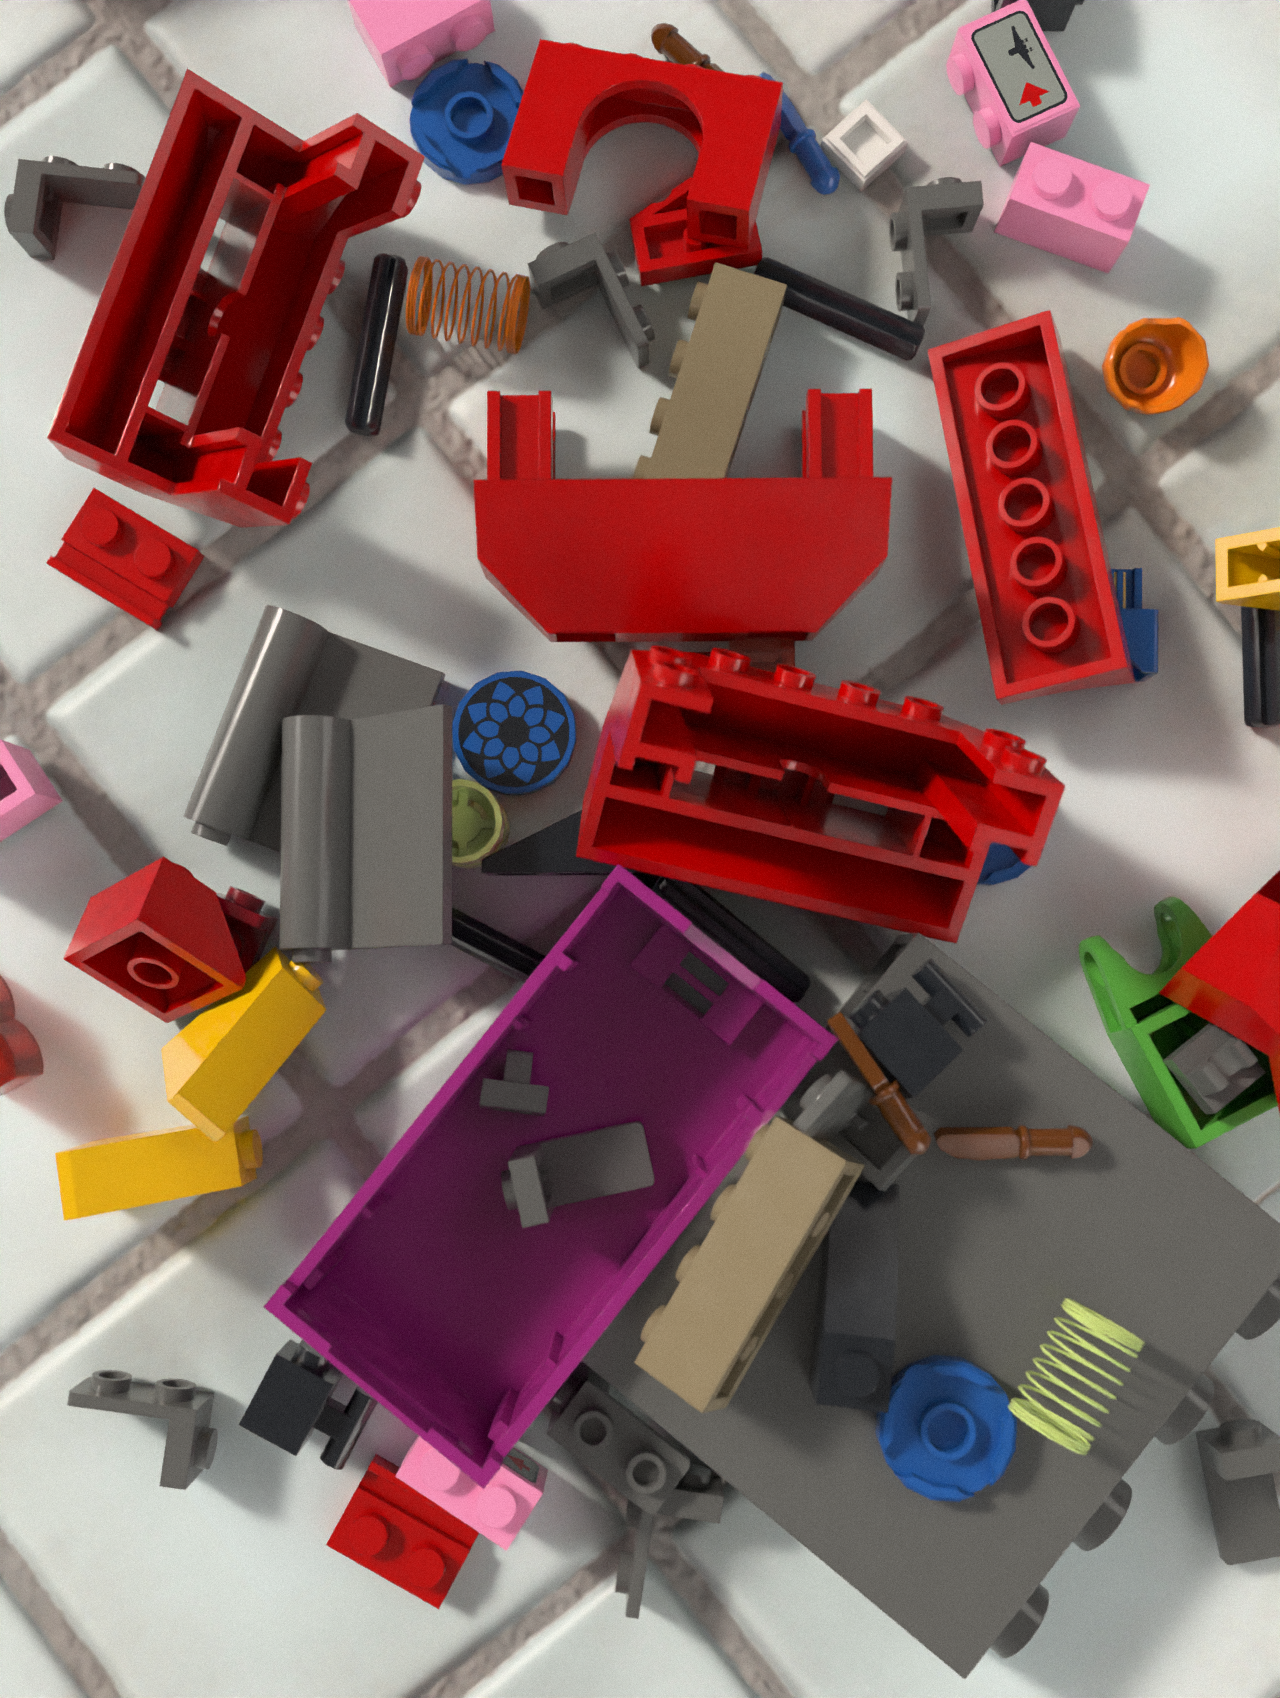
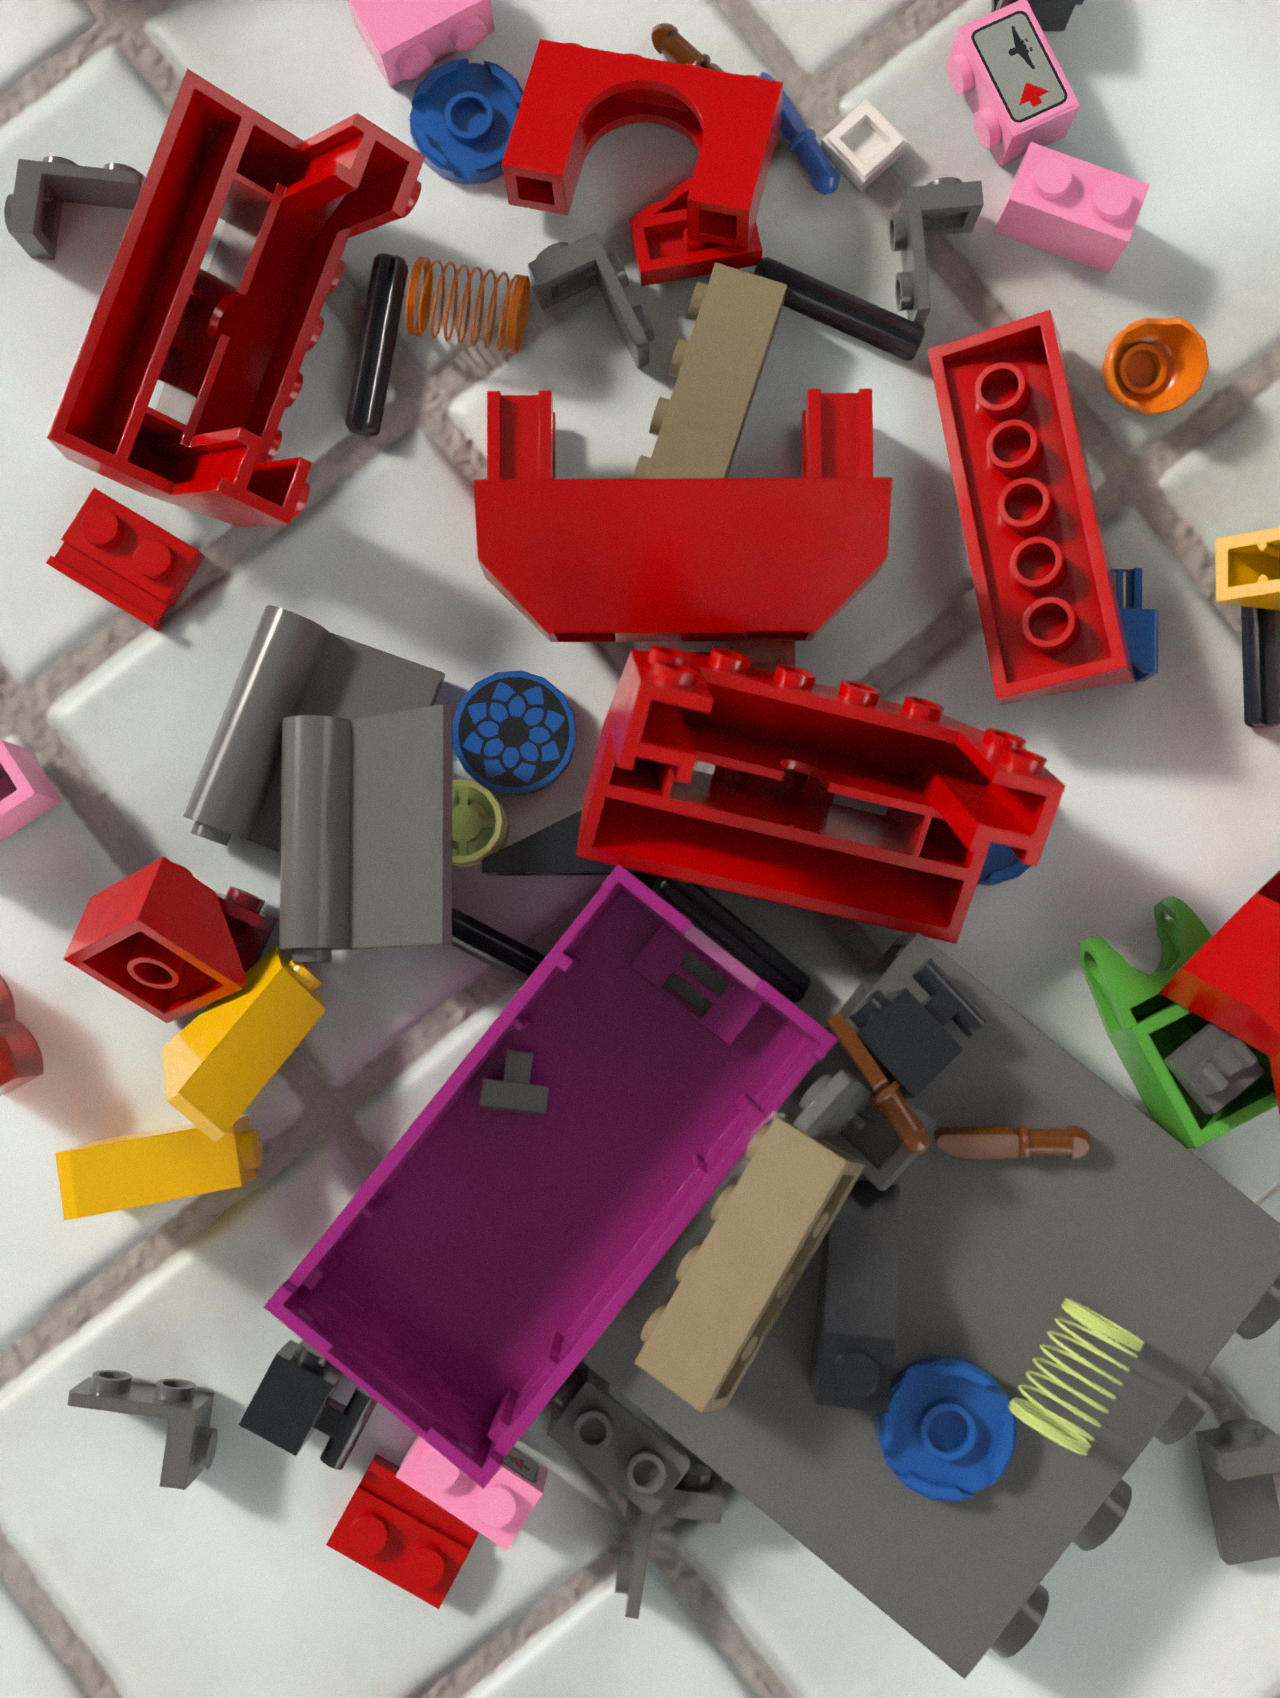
dark grey bracket [501,1121,655,1228] -> none

